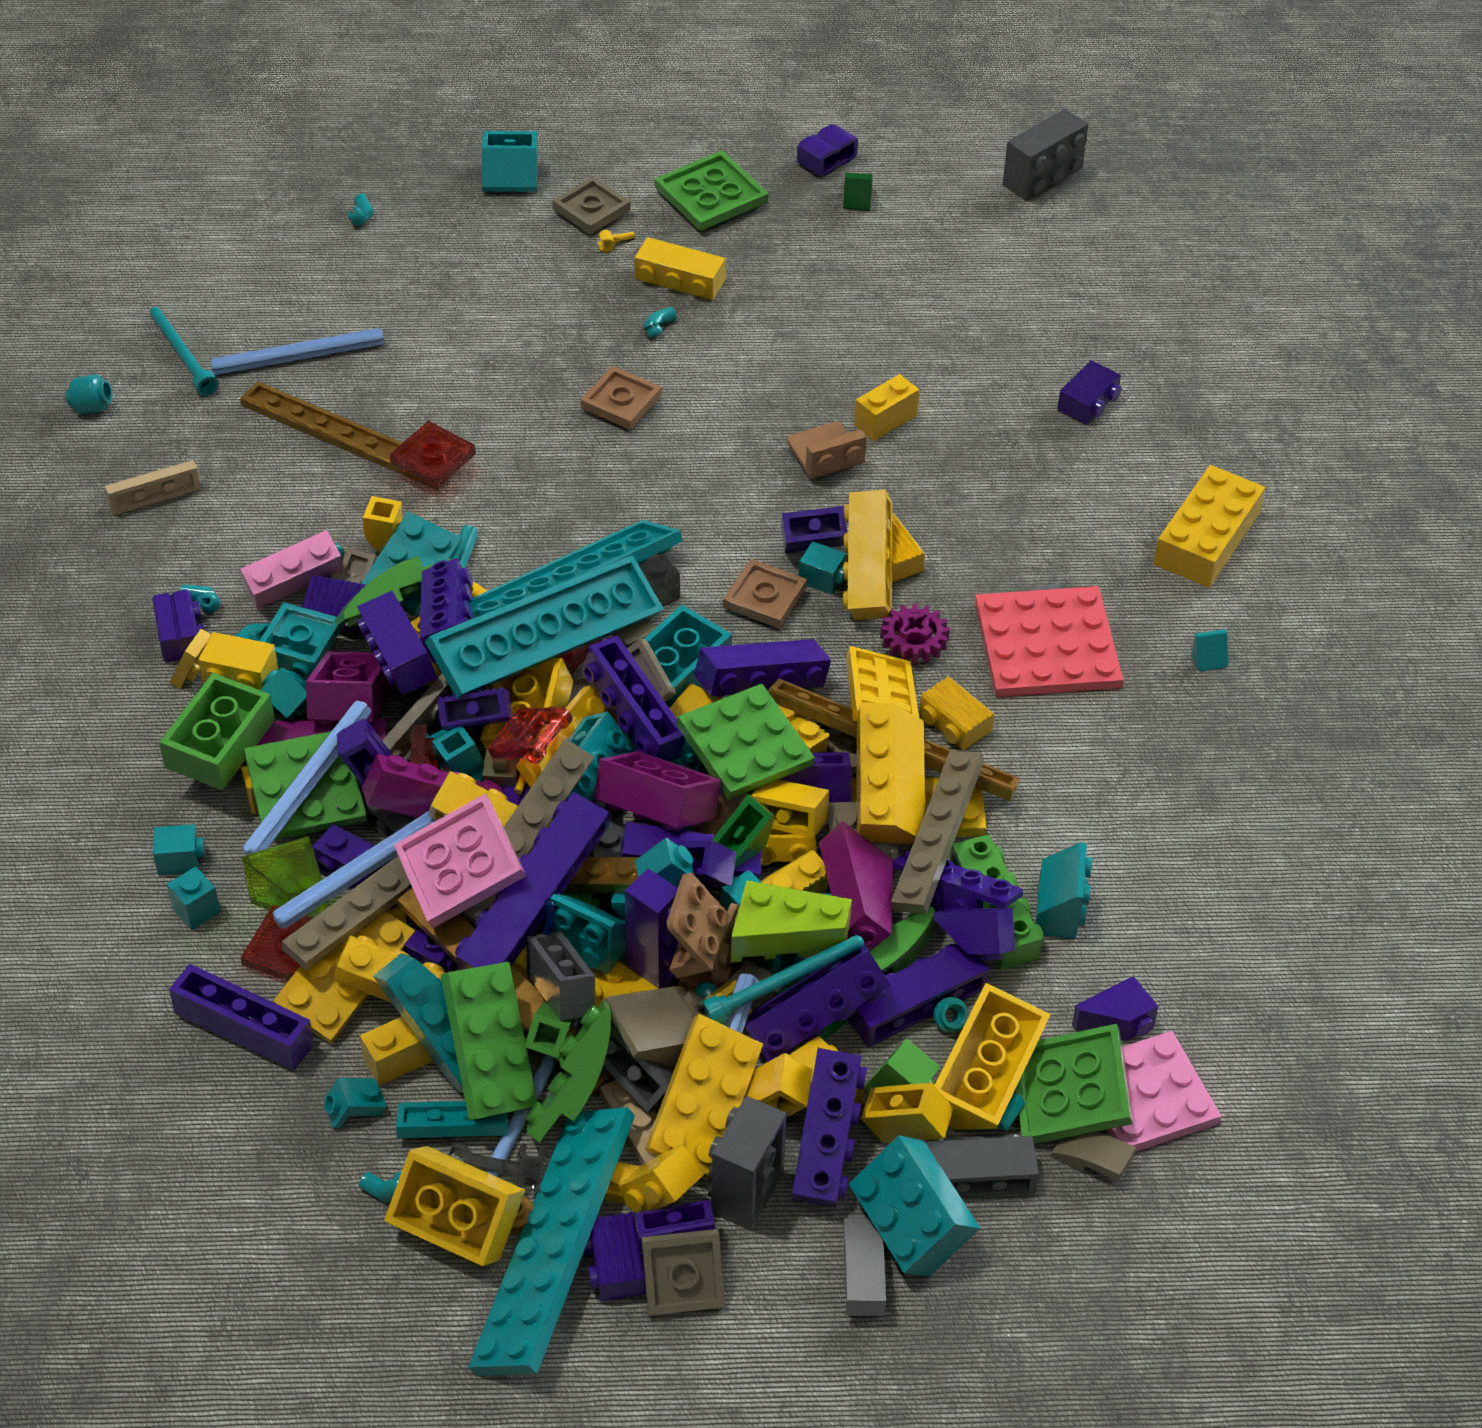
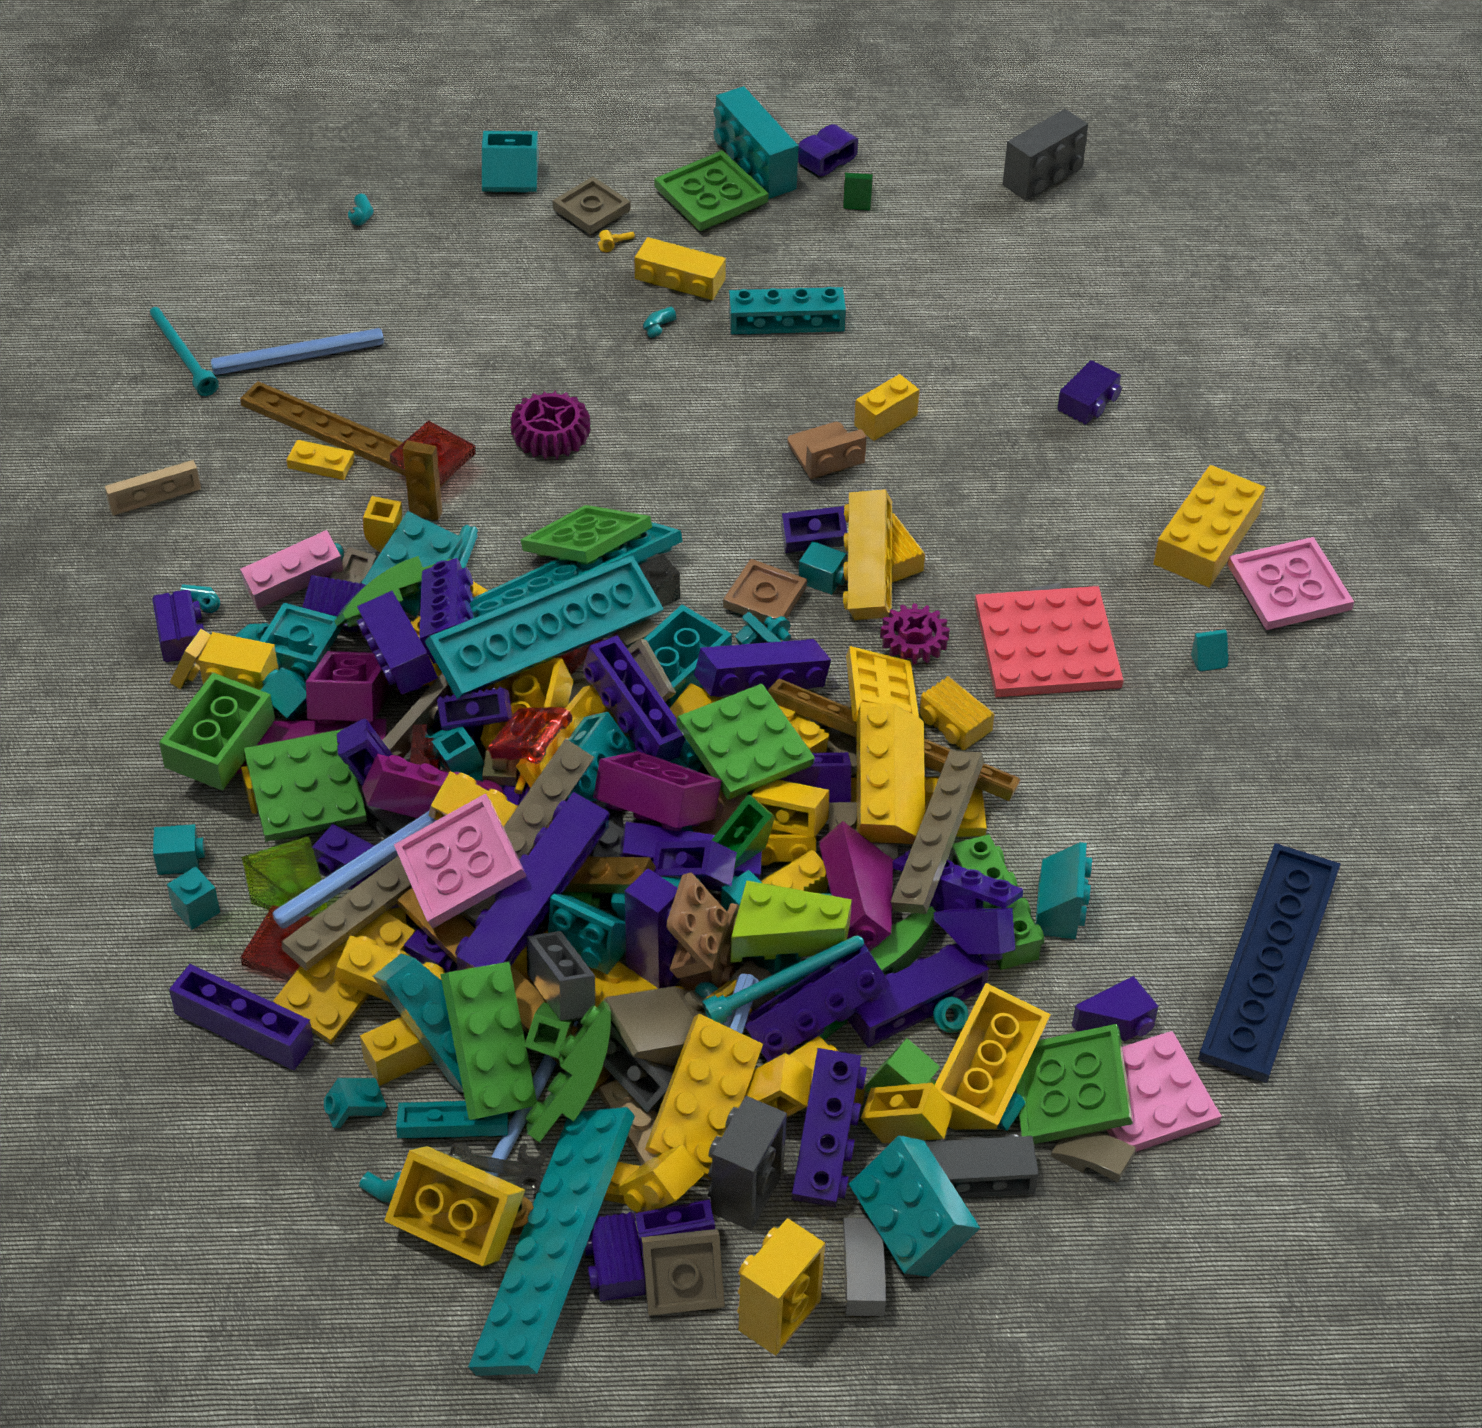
teal head [65,374,113,415] -> none
light blue axle [243,701,371,860] -> none
clear blue leg [541,899,556,936] -> none
medium nougat plate [581,366,662,430] -> none
teal brick [635,838,694,888] -> none
none -> yellow plate [286,440,355,480]
none -> pearl gold plate [403,440,442,521]
none -> magenta gear [510,390,591,460]
none -> bright green plate [521,505,652,565]
none -> teal brick [713,86,799,199]
none -> teal brick [729,287,846,335]
none -> teal hips [735,612,791,645]
none -> yellow brick [737,1218,825,1356]
none -> dark blue plate [1198,843,1341,1083]
none -> bright pink plate [1227,537,1354,630]

